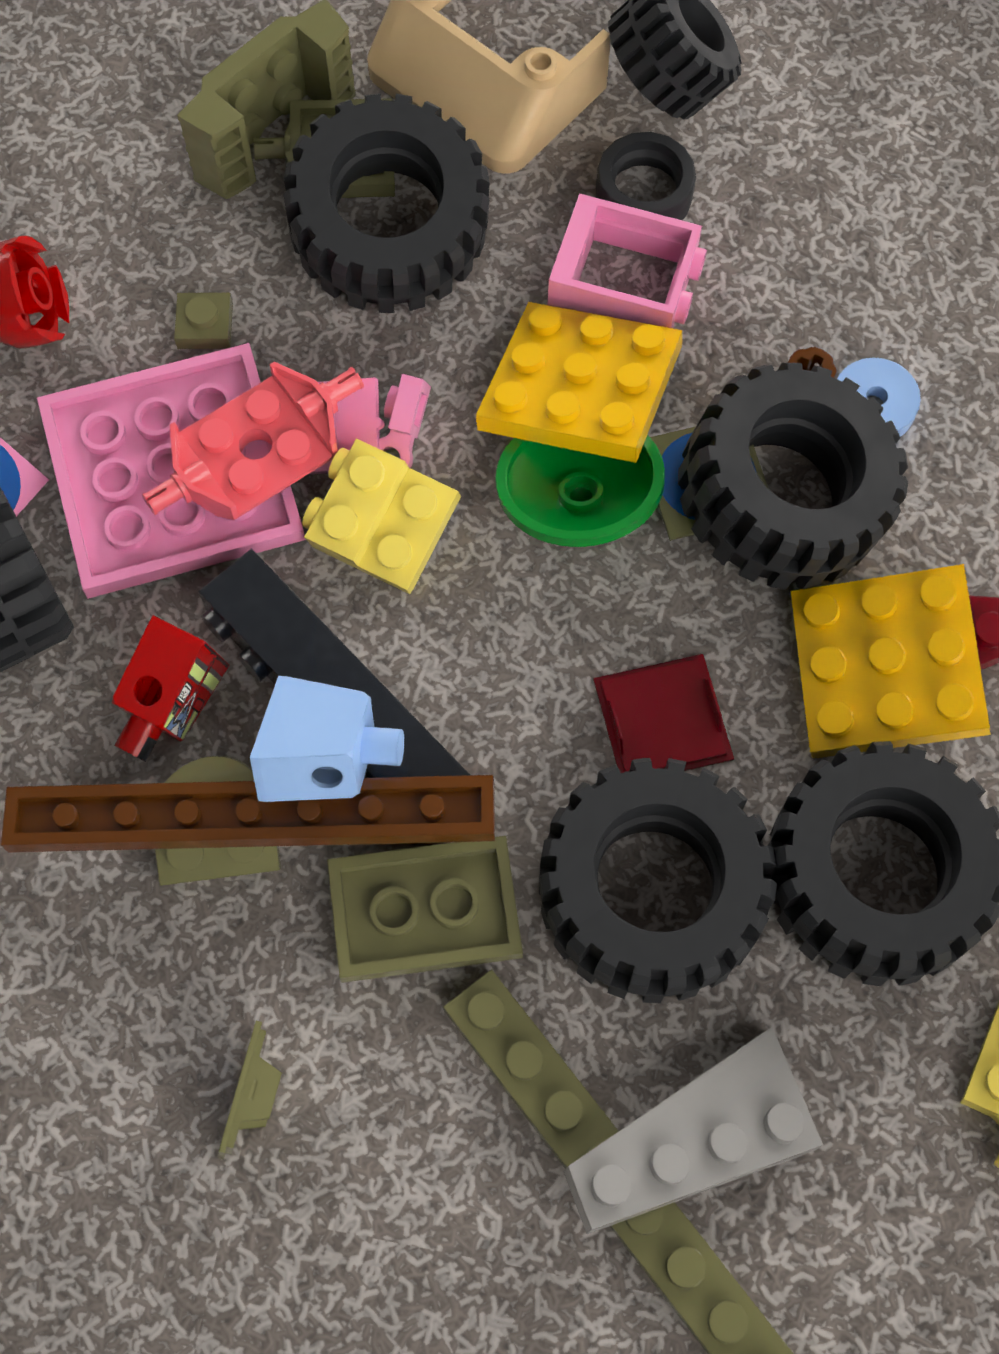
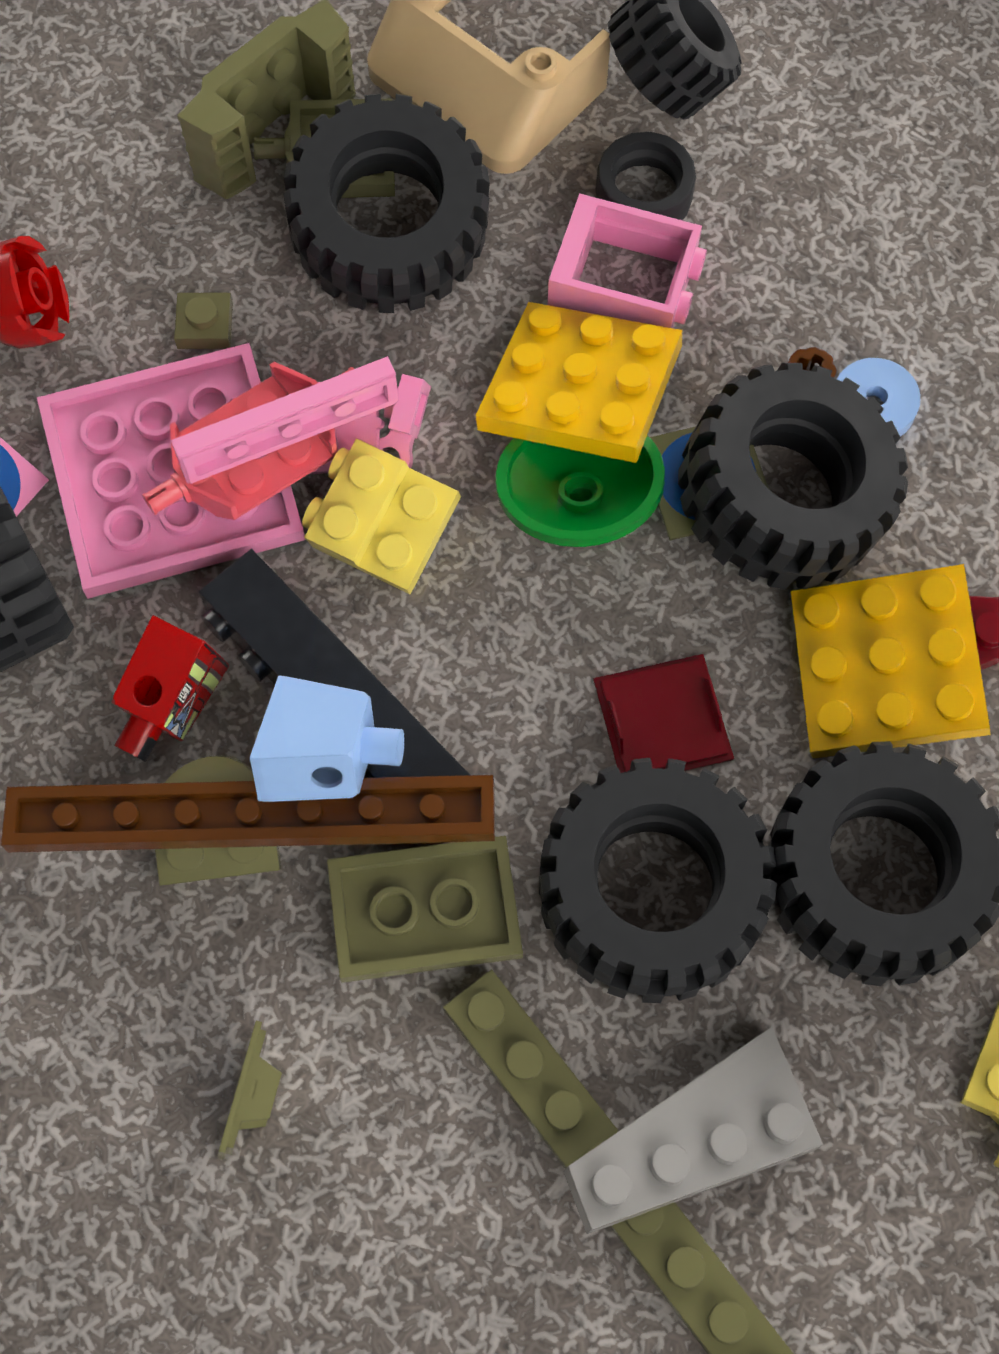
none -> bright pink tile [171,356,398,484]

